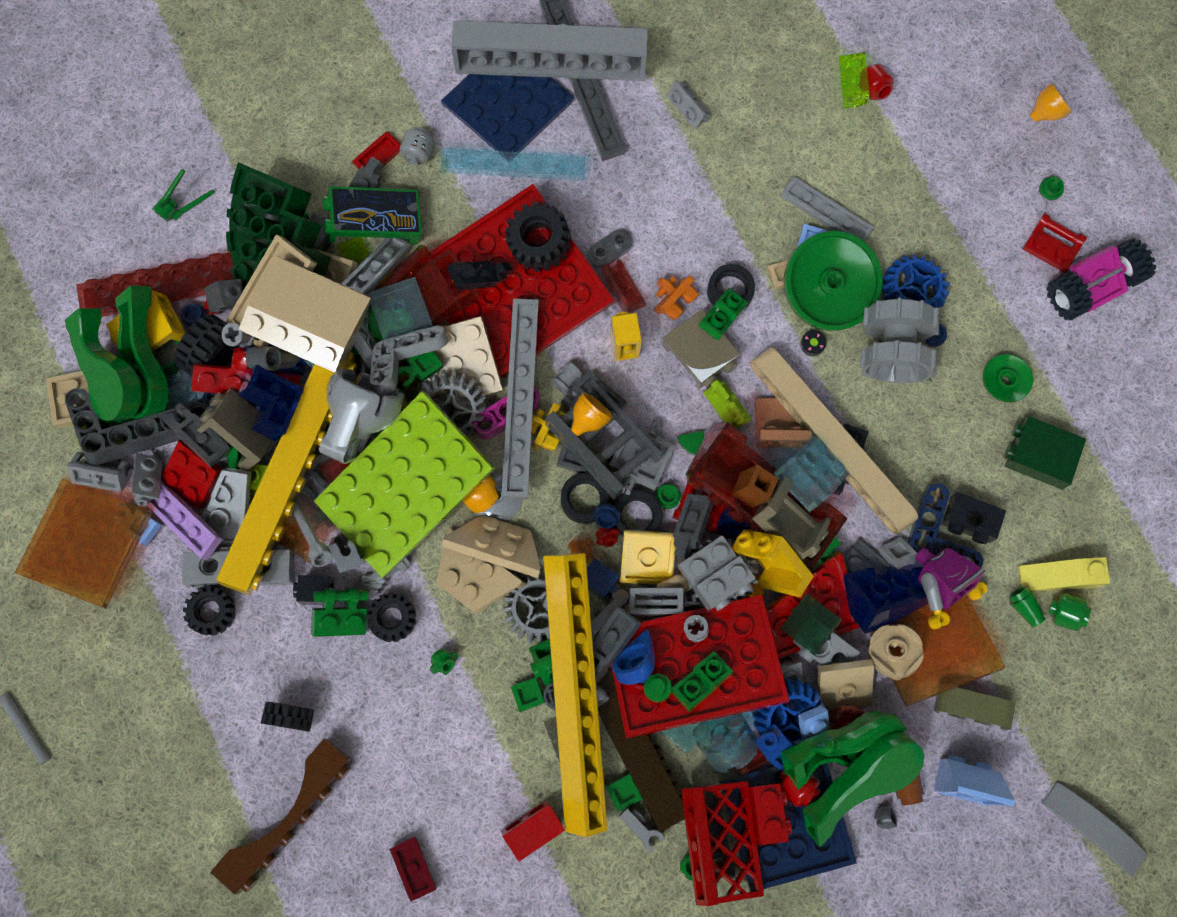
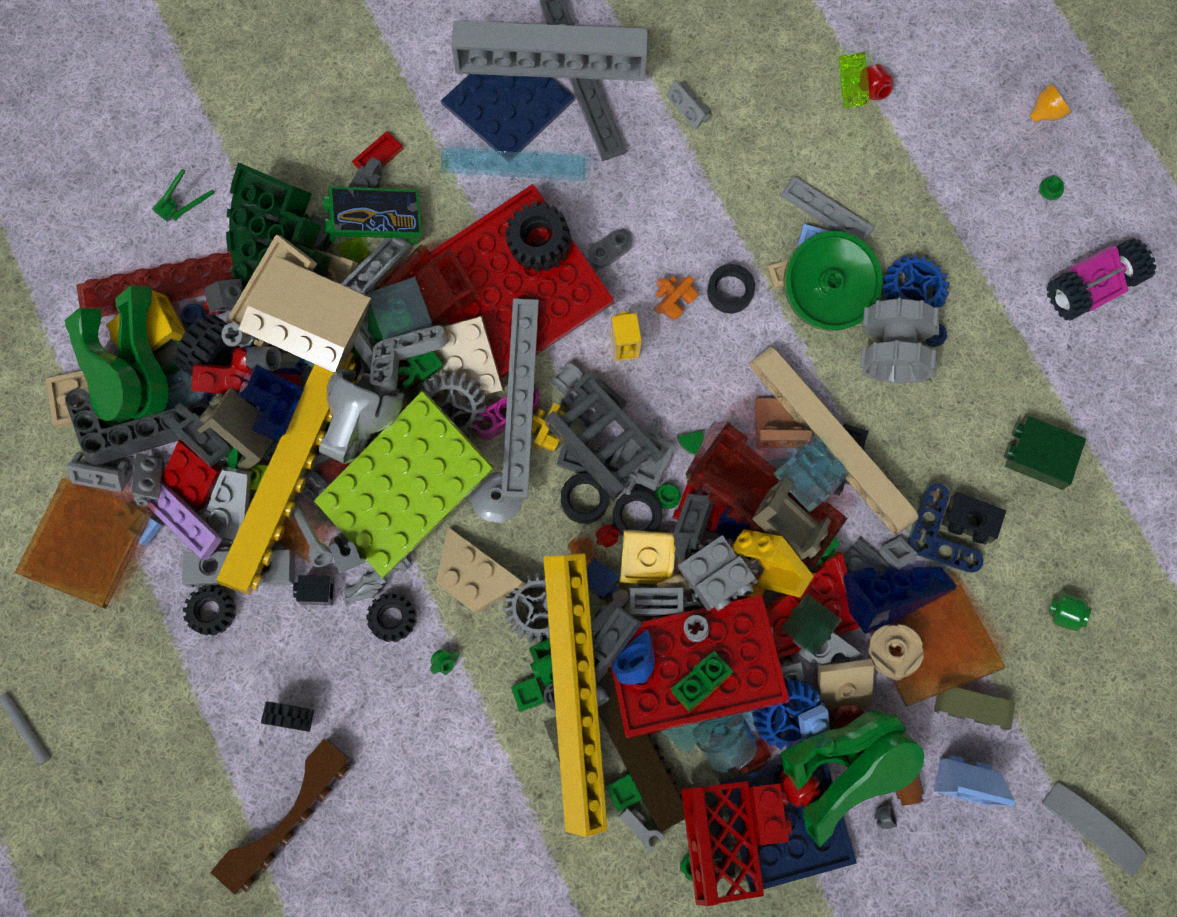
green plate [311,588,369,637] -> none
dark red plate [389,837,437,902] -> none
light grey head [400,127,435,165] -> none
tan wing [441,515,541,578] -> none
black hinge [447,261,513,290] -> none
light orange hair [462,475,499,513] -> none
red hinge [501,800,565,862] -> none
light orange helmet [571,392,613,436] -> none
dark blue plate [594,504,620,529] -> none
clear red hinge [602,259,646,314] -> none
green plate [644,674,672,702] -> none
dark tan panel [662,309,740,390] -> none
green slope [698,288,748,341] -> none
lime hinge [703,379,752,432] -> none
dark orange brick [732,464,778,508] -> none
blue bracket [755,724,795,772] -> none
black tile [800,331,826,356] -> none
magenta torso [915,547,988,629] -> none
green dish [982,354,1033,403] -> none
green cone [1009,586,1045,627] -> none
light yellow slope [1018,557,1110,591] -> none
red plate [1022,213,1087,273] -> none

